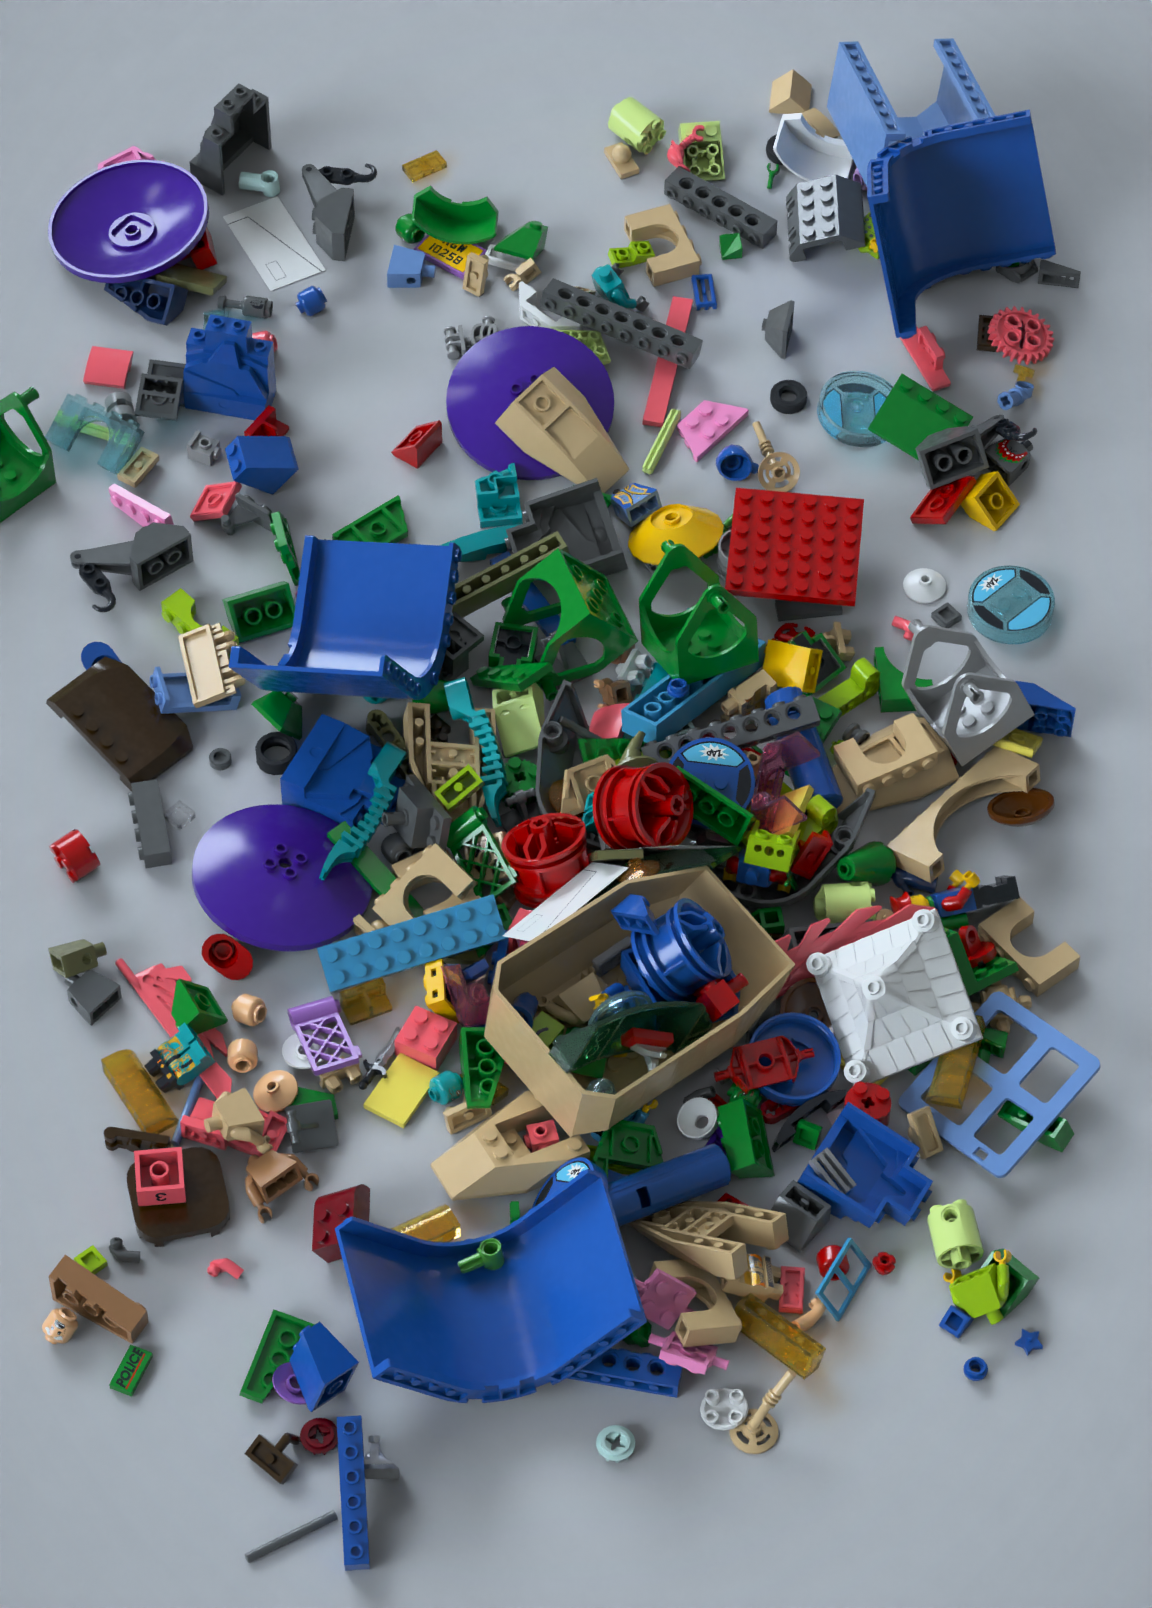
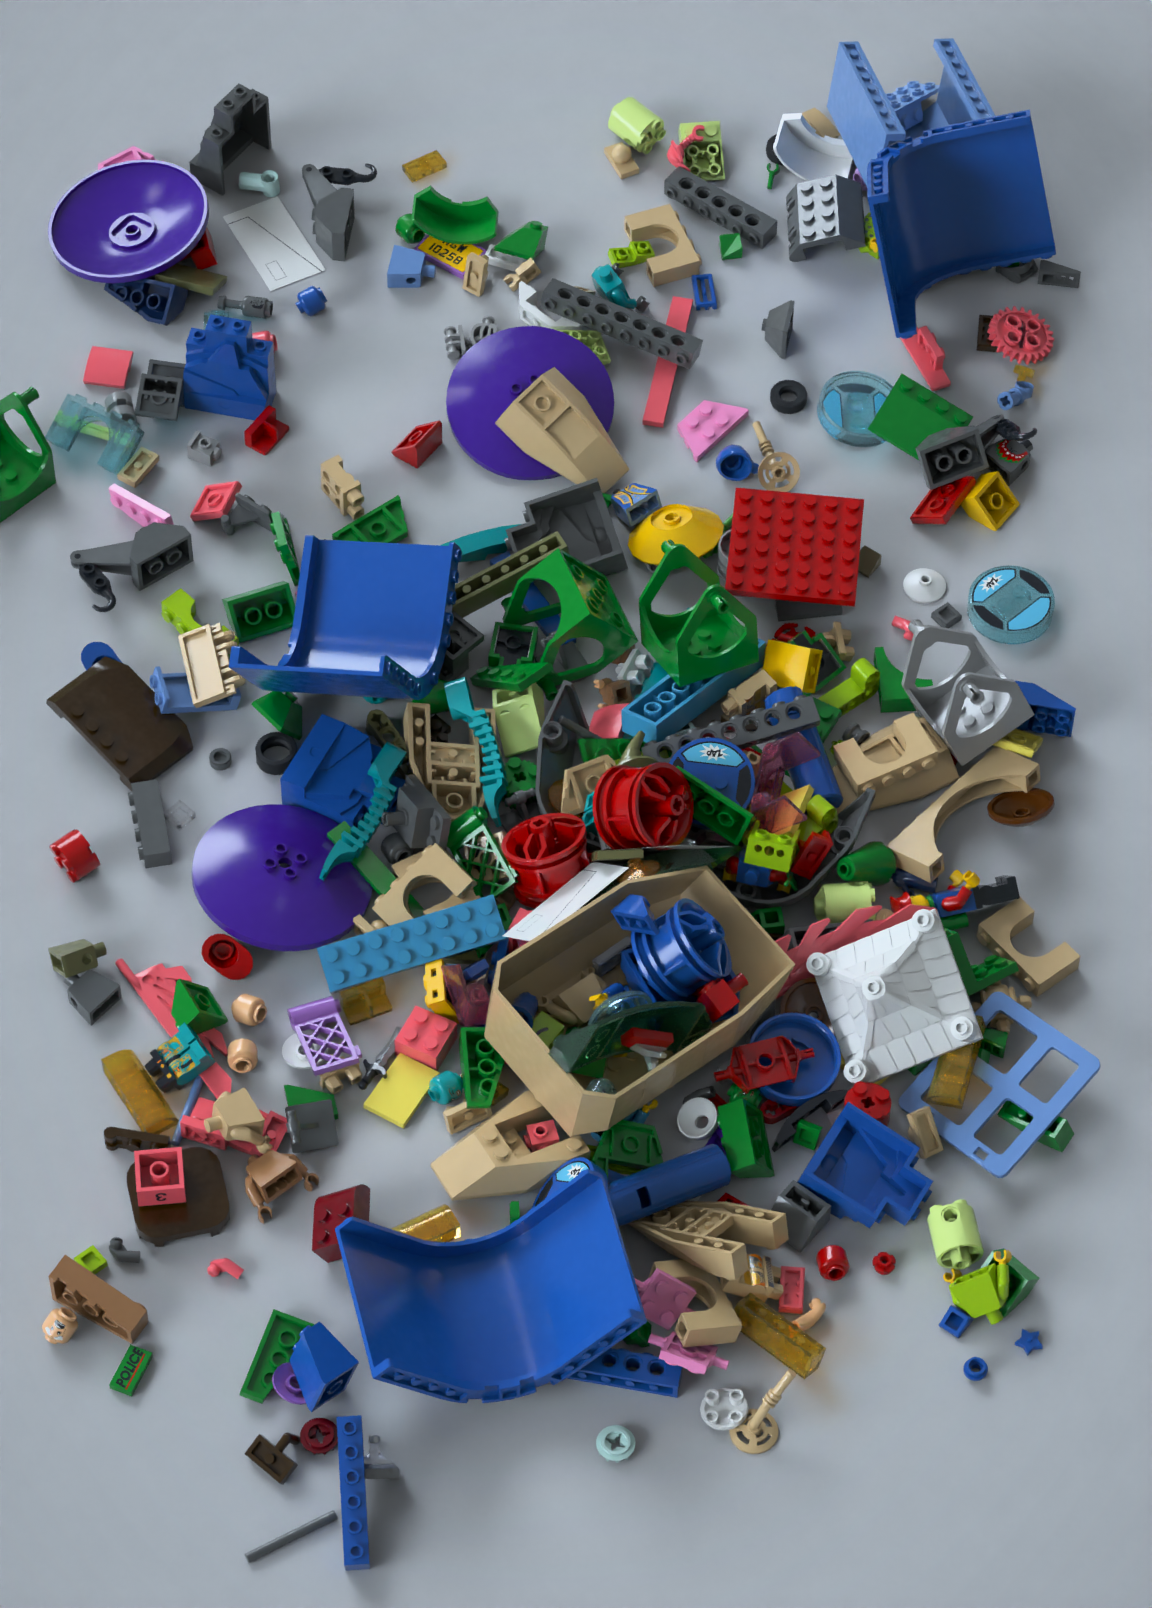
blue slope [225,436,299,495] -> none
light nougat dish [253,1070,298,1113] -> none
lime brick [434,764,485,813] -> none
bright green axle [458,1238,504,1274] -> none
teal slope [475,463,523,528] -> none
yellowish green axle [642,409,681,475] -> none
blue plate [667,678,689,698] -> none
tan slope [769,69,812,114] -> none
light grey tile [808,1148,857,1194] -> none
dark azure window [815,1238,872,1321] -> none
red tile [958,925,997,968] -> none
none -> tan hips [321,455,364,520]
none -> dark tan slope [858,545,882,578]
none -> light blue bracket [886,81,940,131]

